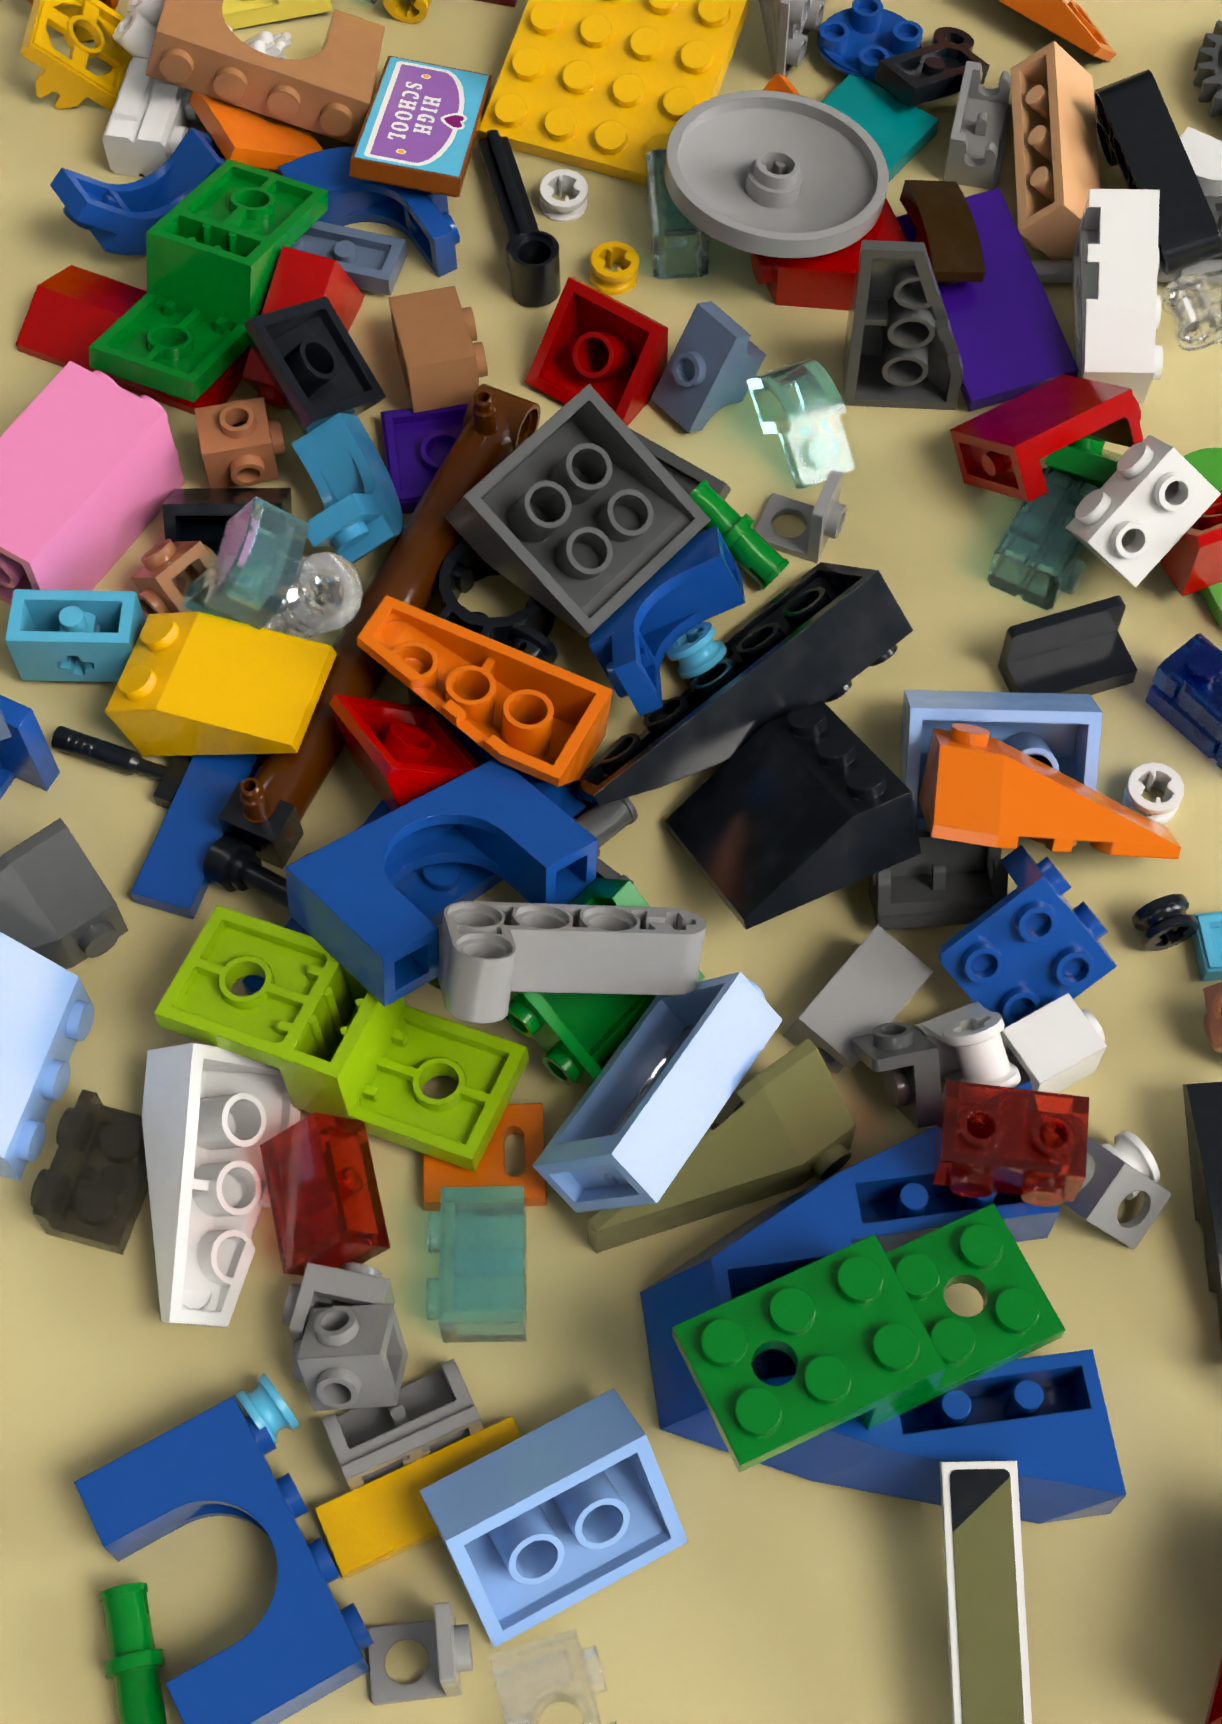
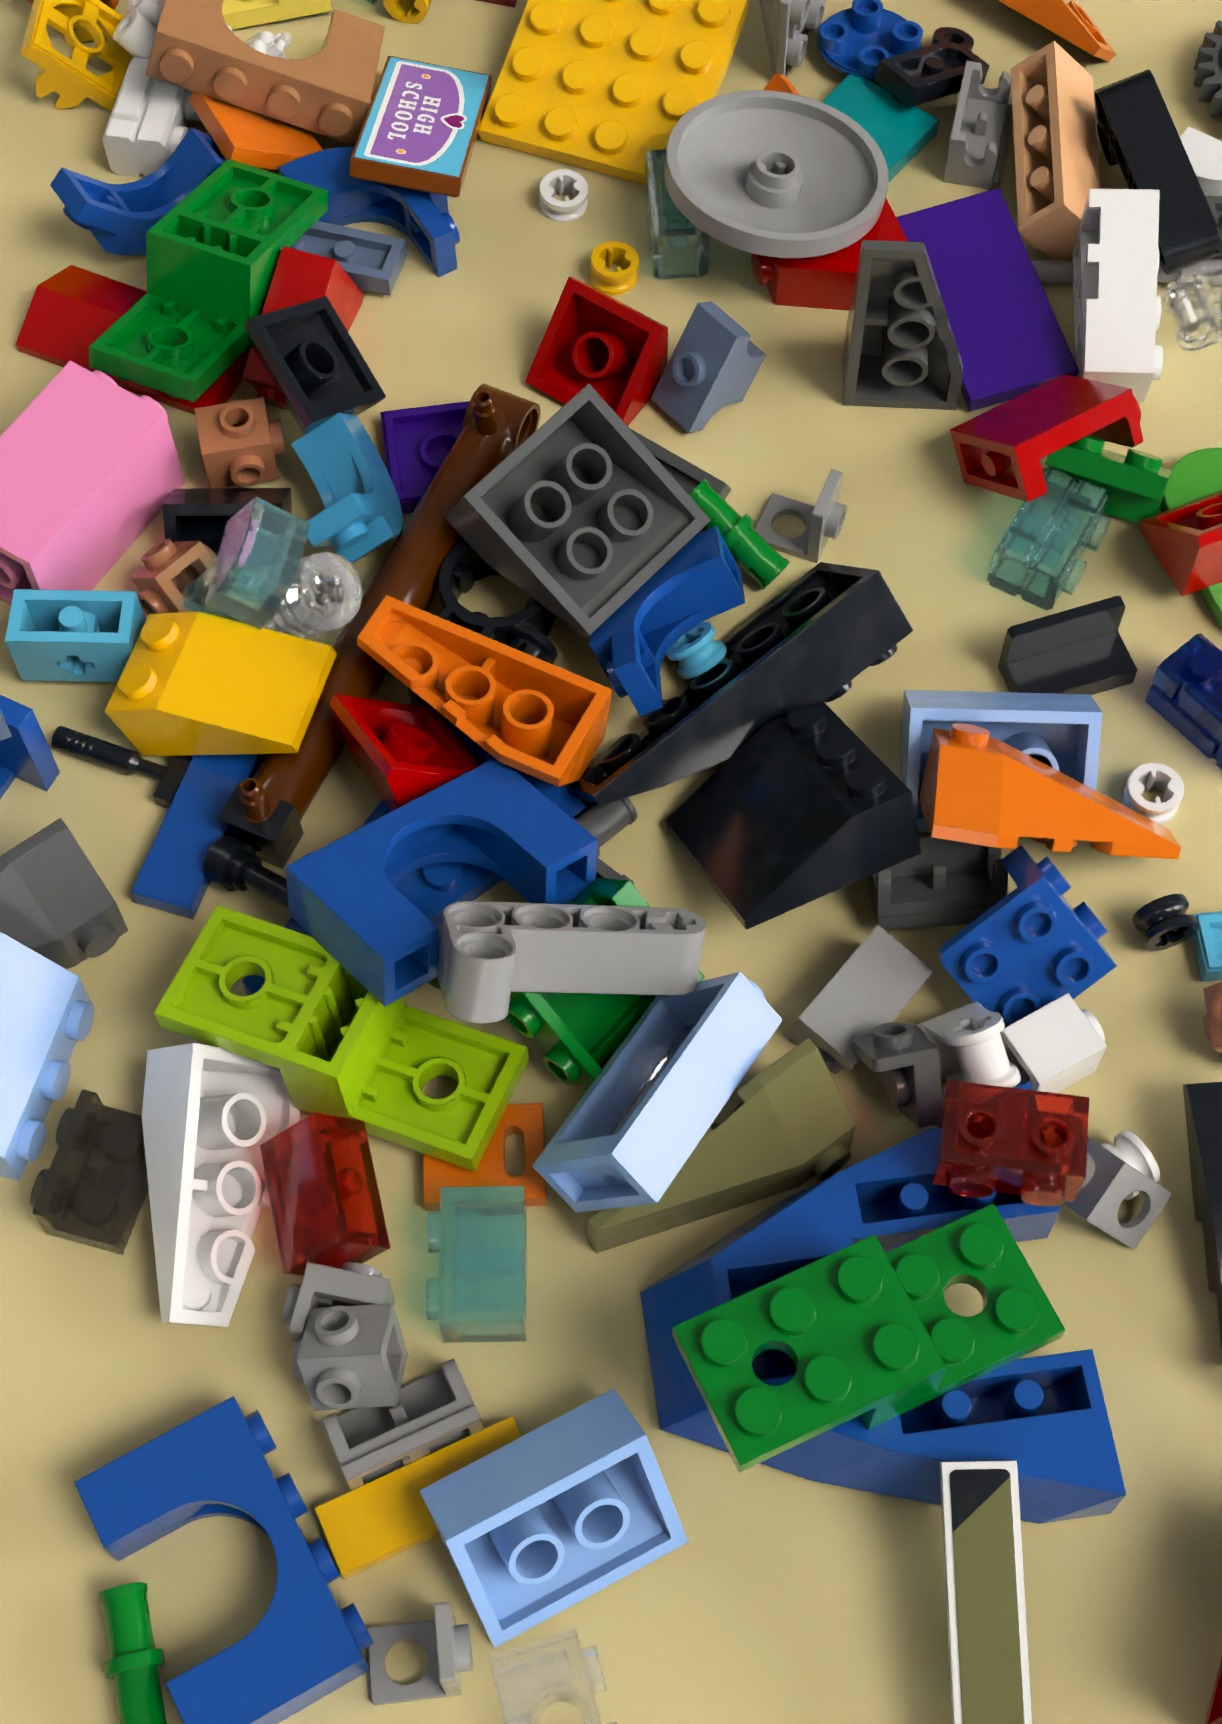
medium azure bush [234,1373,300,1444] -> none
medium nougat brick [388,286,488,413] -> none
black axle [478,130,561,307] -> none
clear light blue brick [746,359,856,489] -> none
dark brown slope [899,180,986,285] -> none
white brick [1065,435,1221,587] -> none

